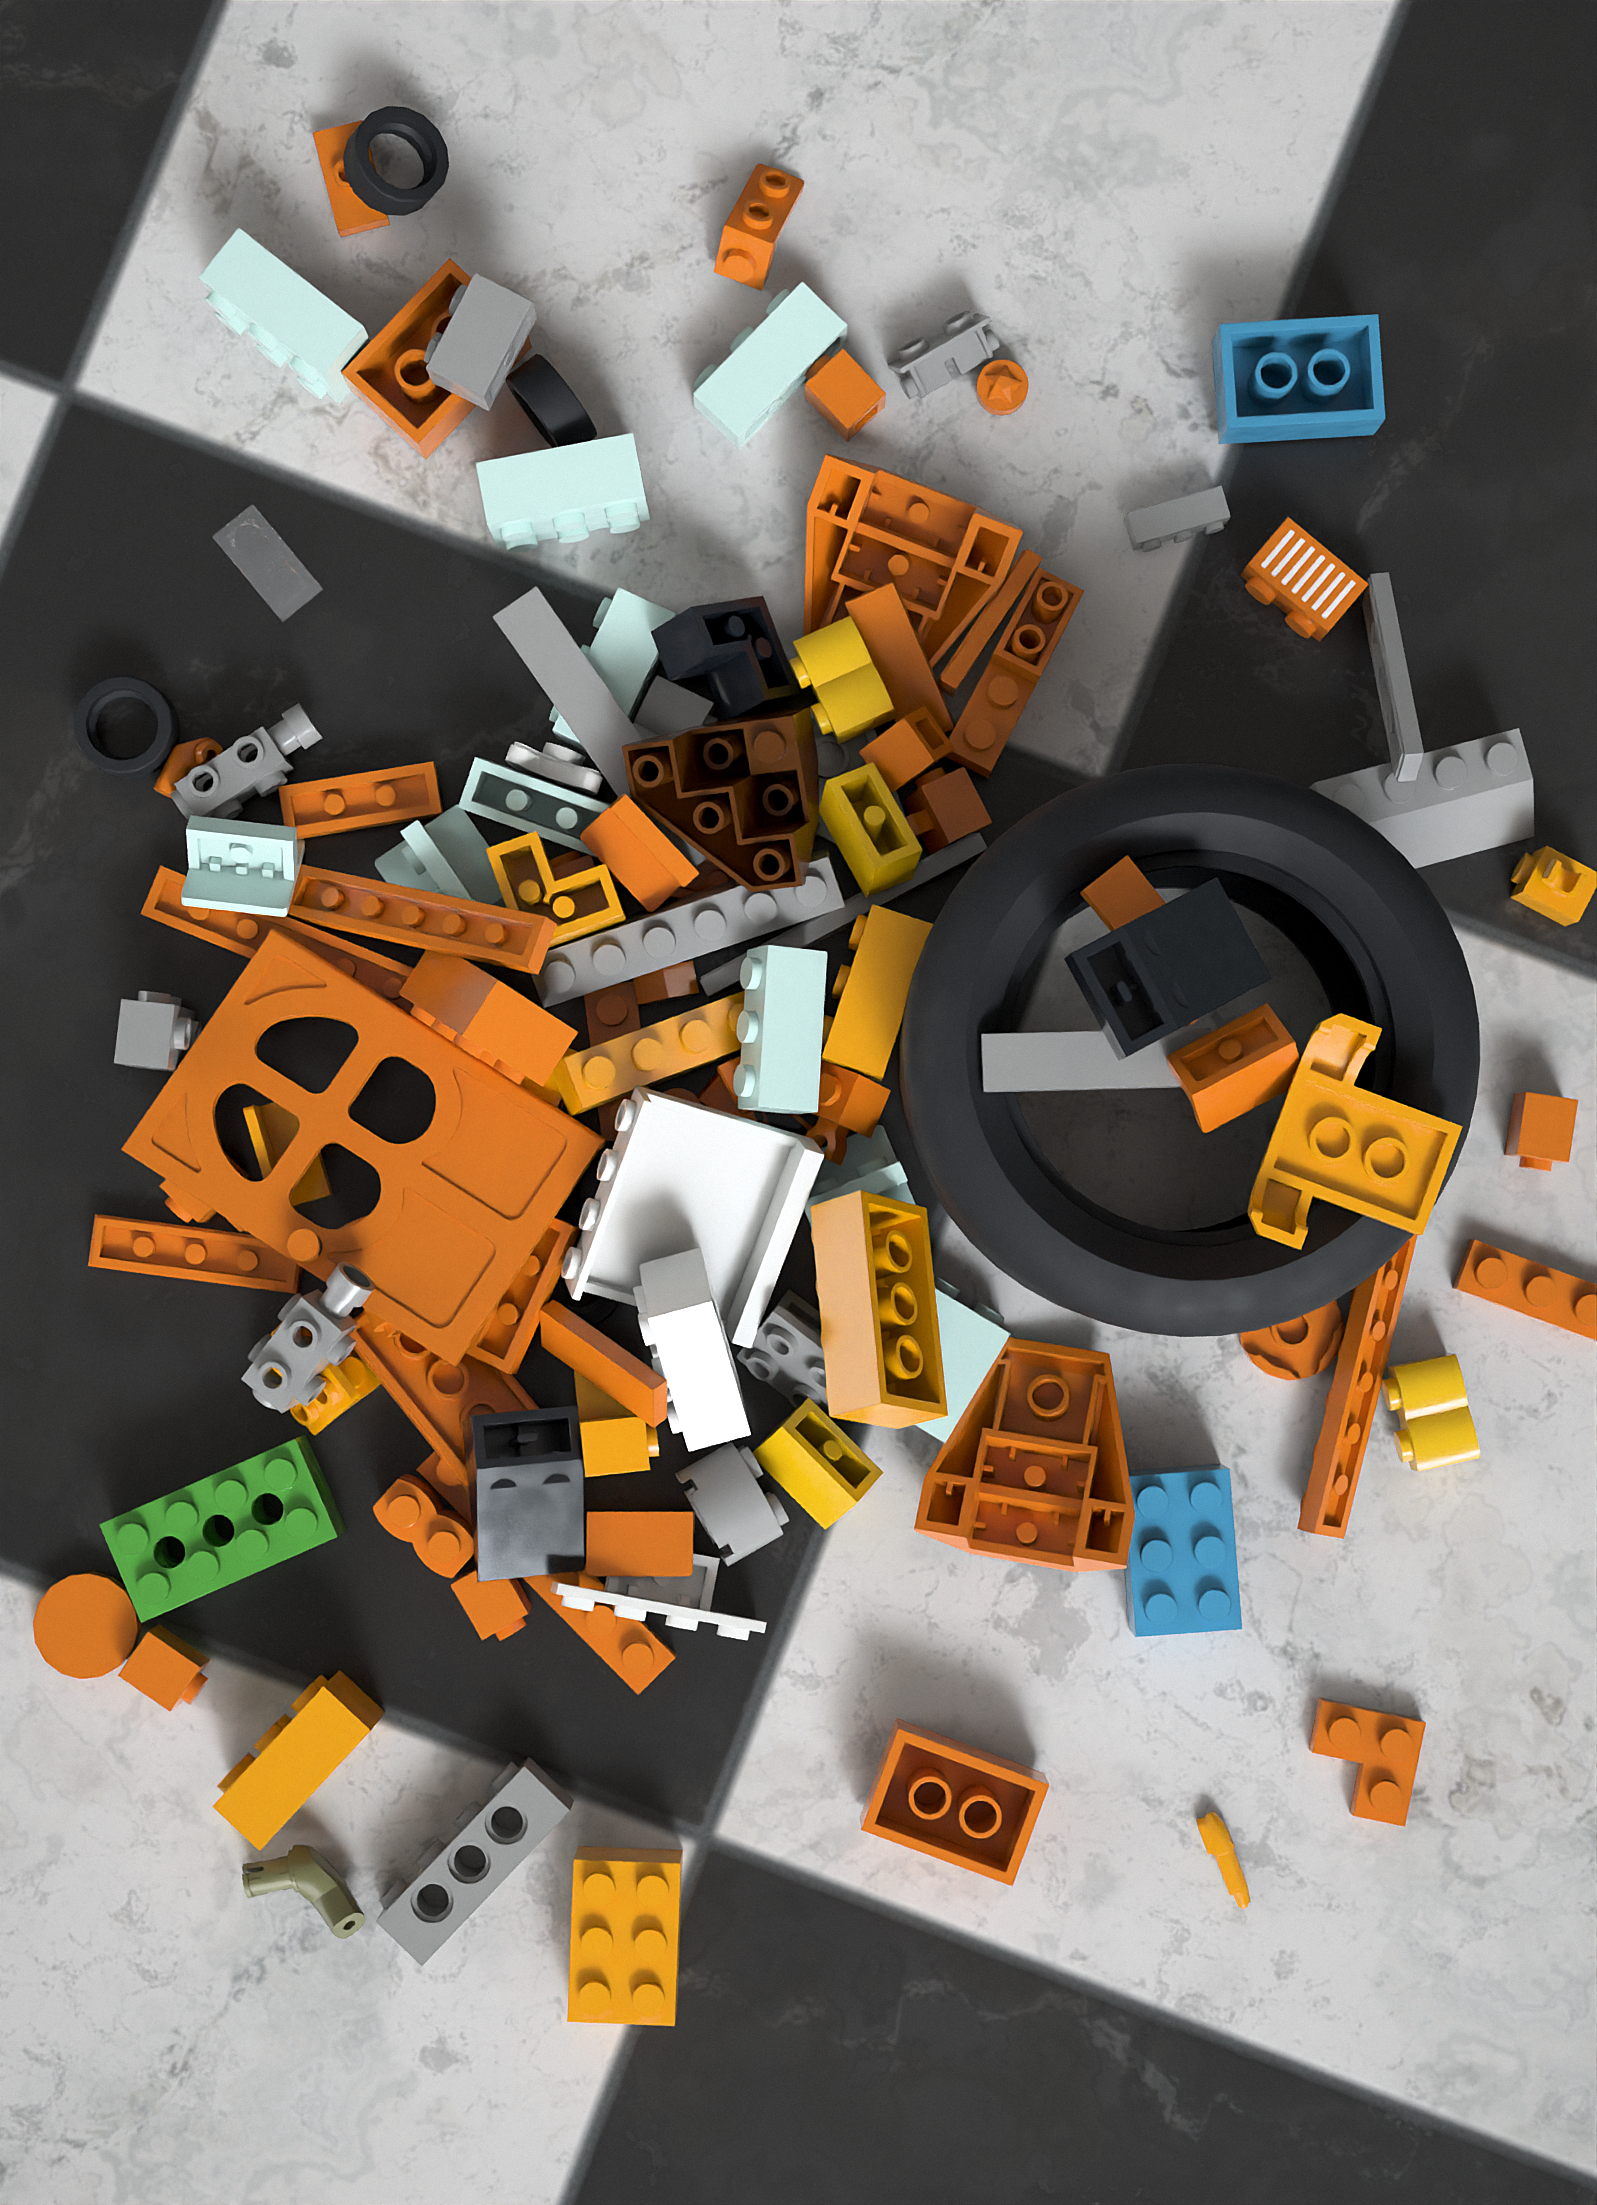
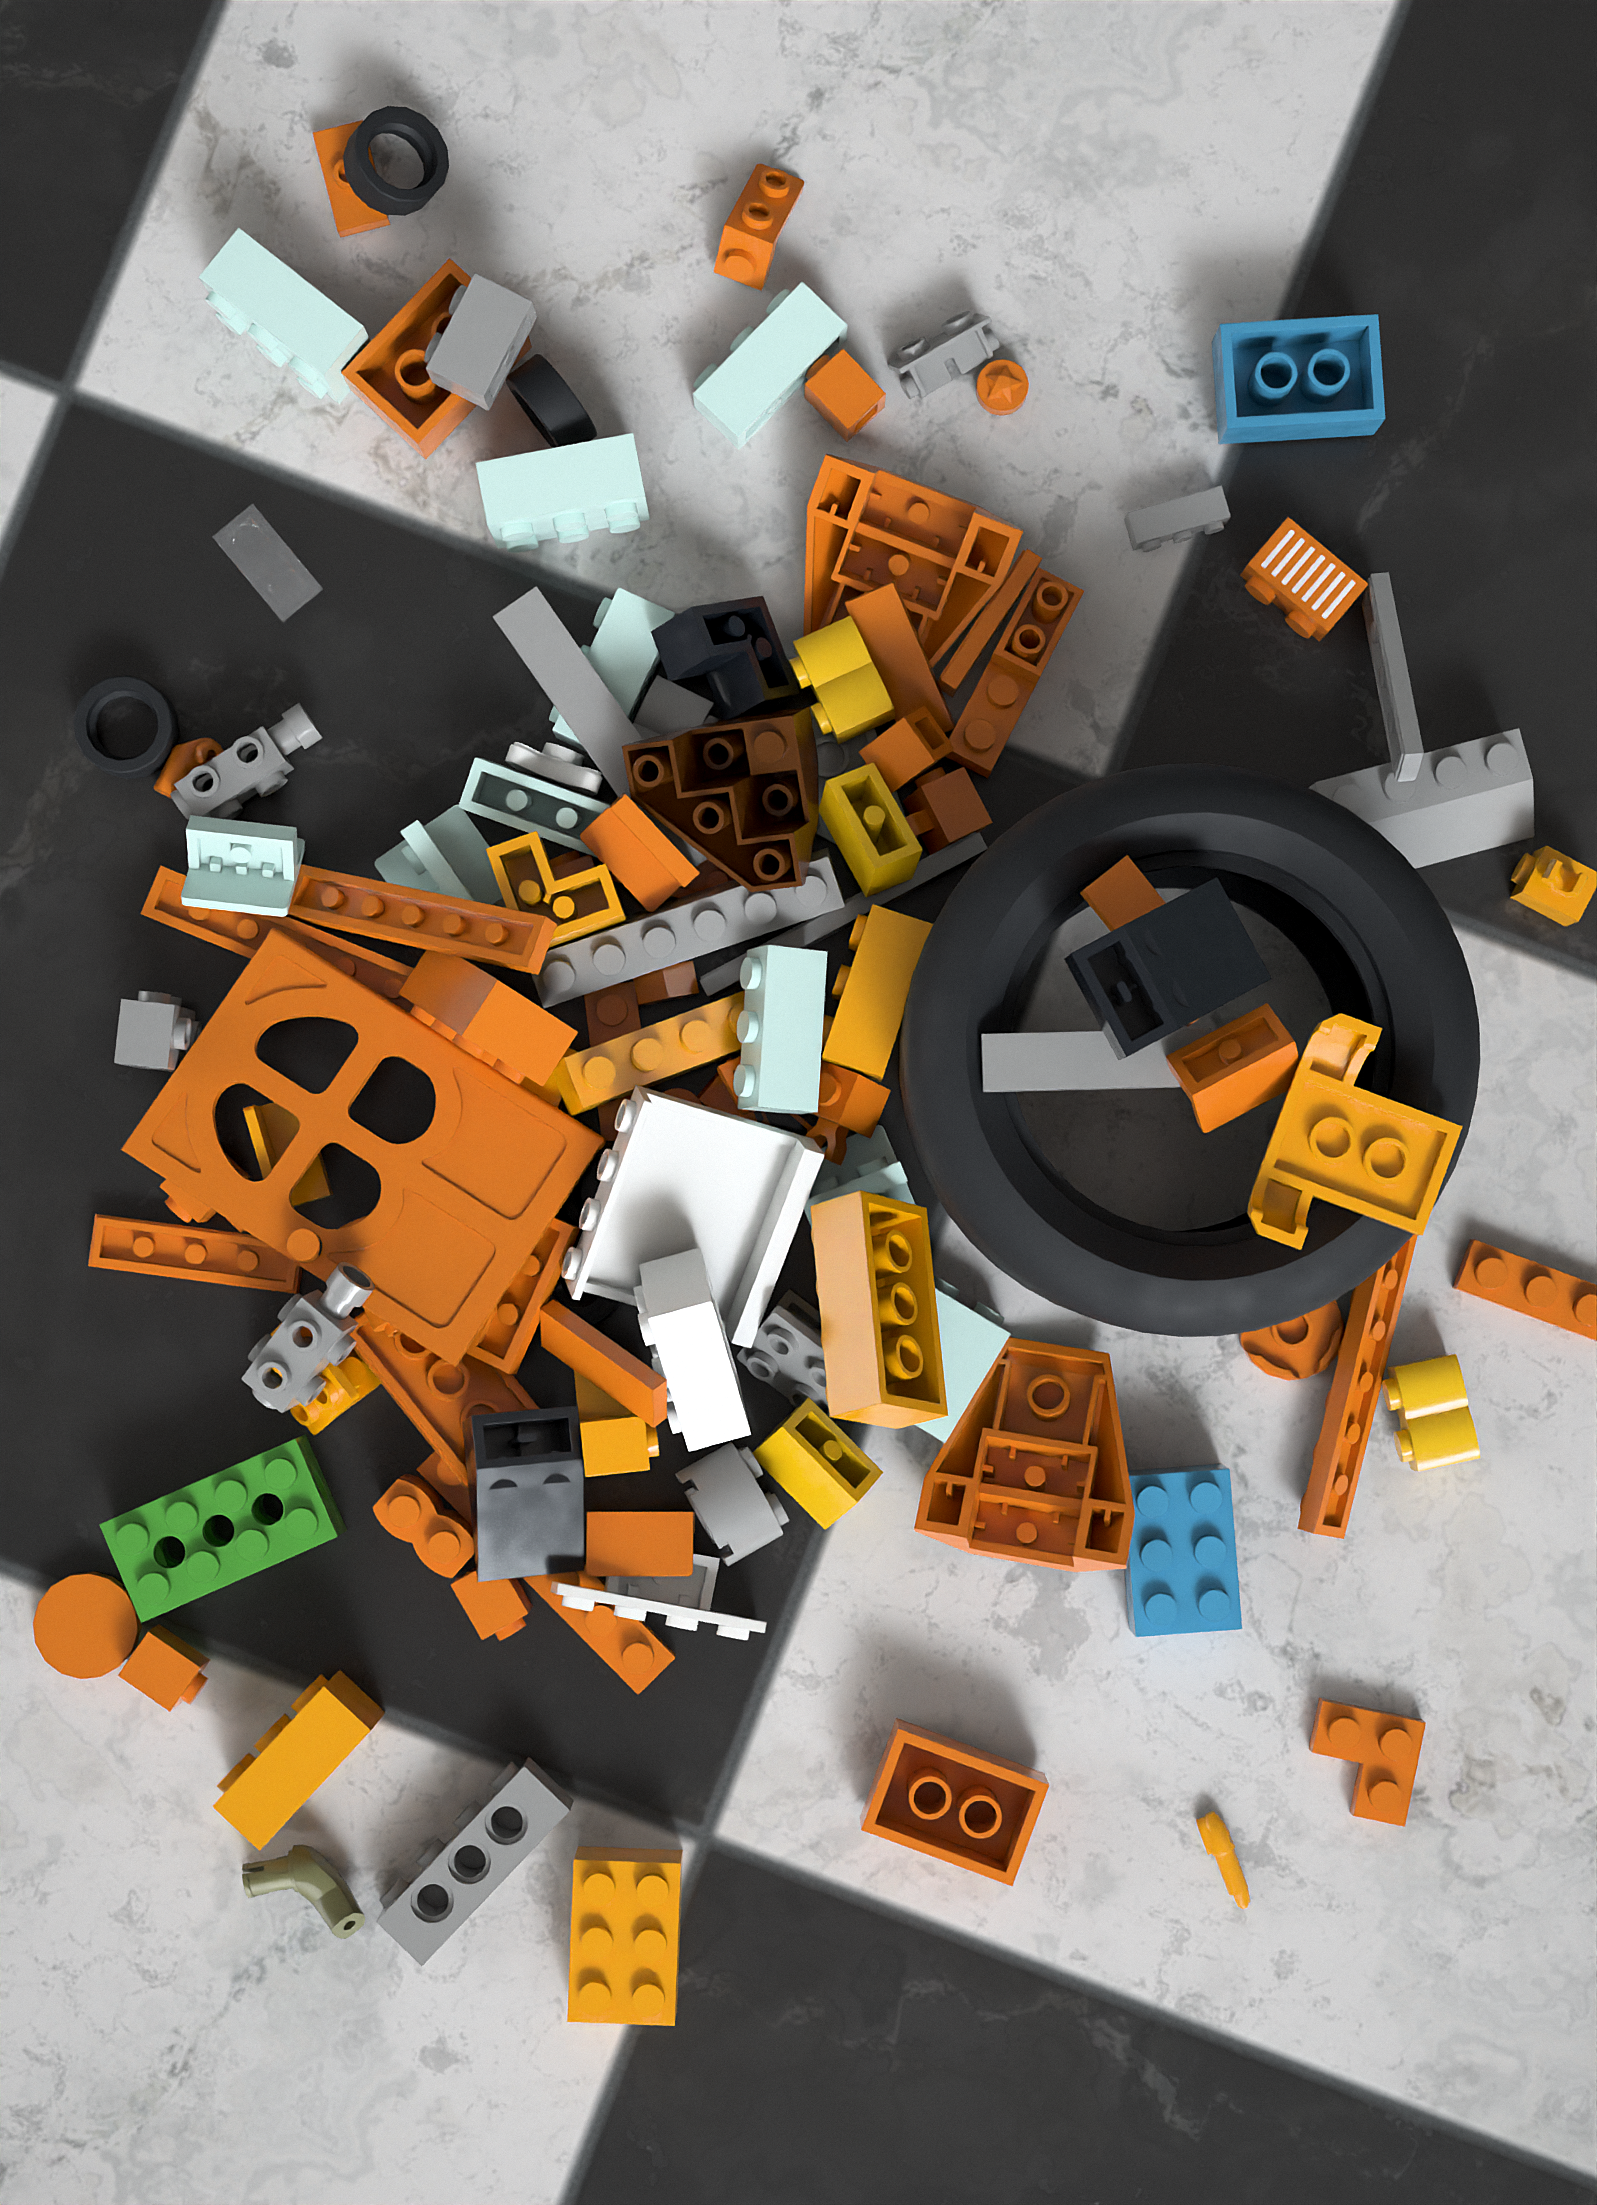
orange plate [278,761,444,840] -> none
orange brick [1504,1092,1578,1172] -> none

